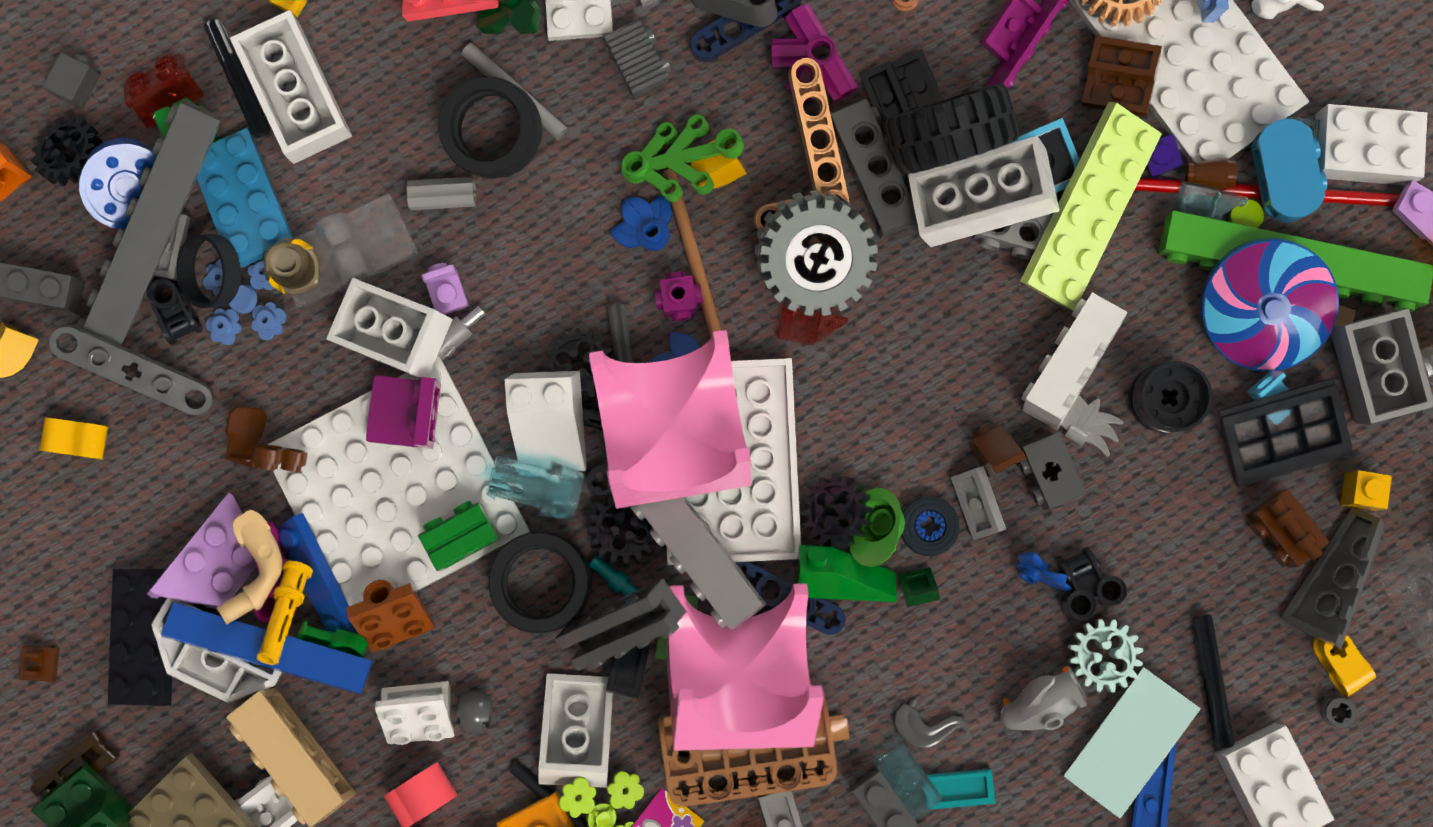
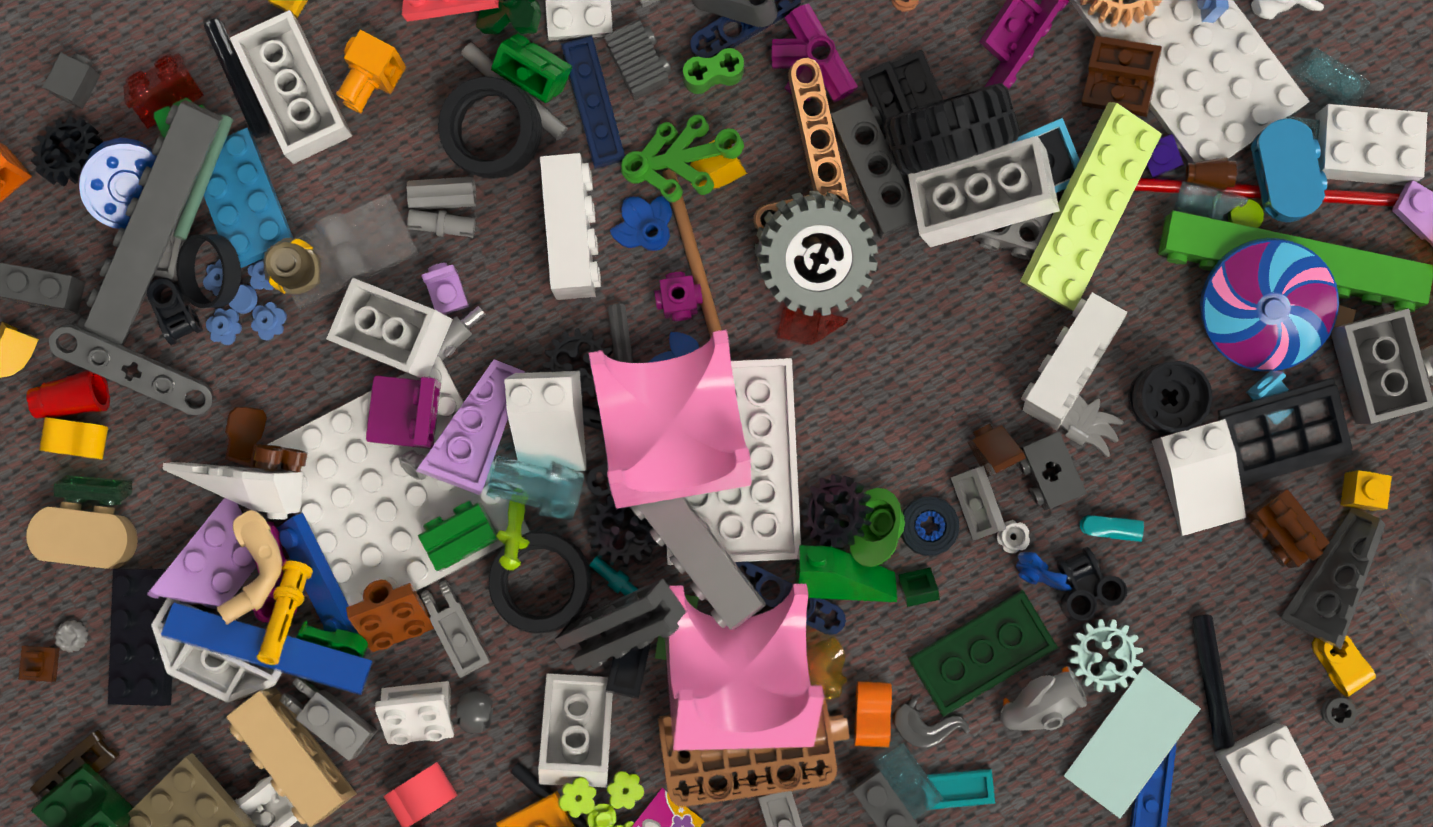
none -> red plant [26,369,110,419]
none -> tan brick [26,502,138,569]
none -> clear green plate [54,475,132,506]
none -> light grey piece [54,620,88,653]
none -> white wedge [163,462,303,519]
none -> sand green bar [173,115,233,240]
none -> light grey hinge [280,677,378,761]
none -> light orange brick [336,30,406,114]
none -> light grey piece [399,450,427,480]
none -> light grey pin [407,209,476,238]
none -> lavender wing [416,359,525,495]
none -> light grey hinge [421,580,491,678]
none -> green brick [491,33,572,103]
none -> lime sword [496,488,530,570]
none -> white brick [540,153,601,300]
none -> dark blue tile [561,36,625,169]
none -> bright green axle [683,48,744,94]
none -> clear yellow hair [806,636,847,699]
none -> orange axle [854,681,892,748]
none -> dark green tile [908,590,1058,717]
none -> white plate [997,520,1030,553]
none -> teal bar [1079,515,1144,542]
none -> white slope [1152,419,1246,536]
none -> clear light blue plate [1295,47,1371,106]

